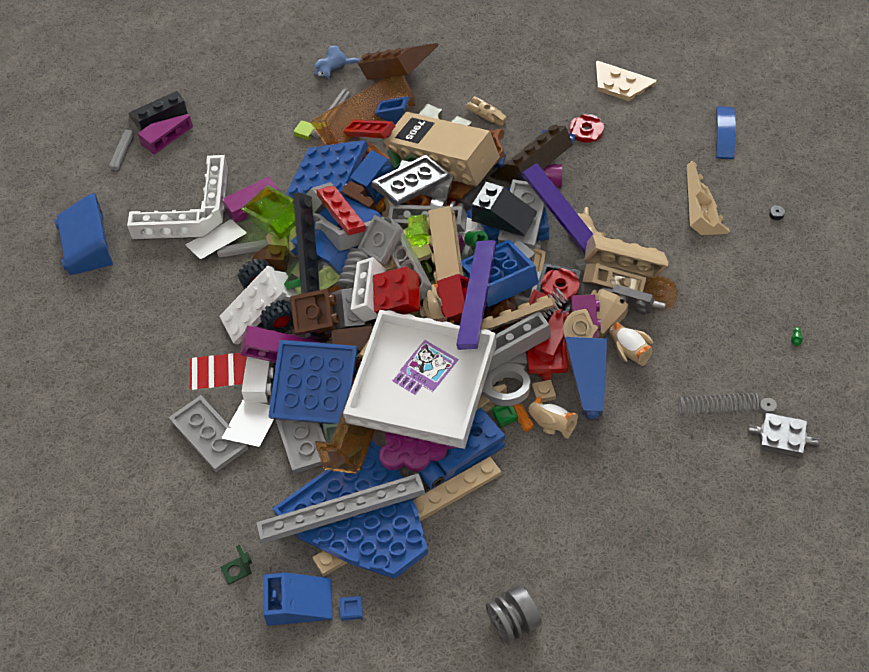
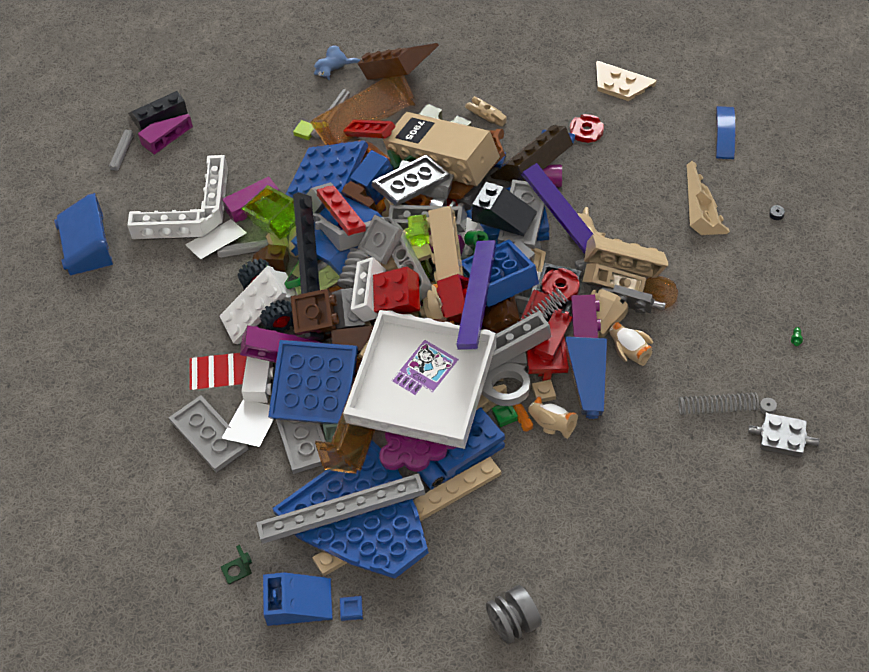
blue slope [375,96,409,124] -> none
tan plate [481,296,556,331] -> none
tan animal [563,309,598,339] -> none

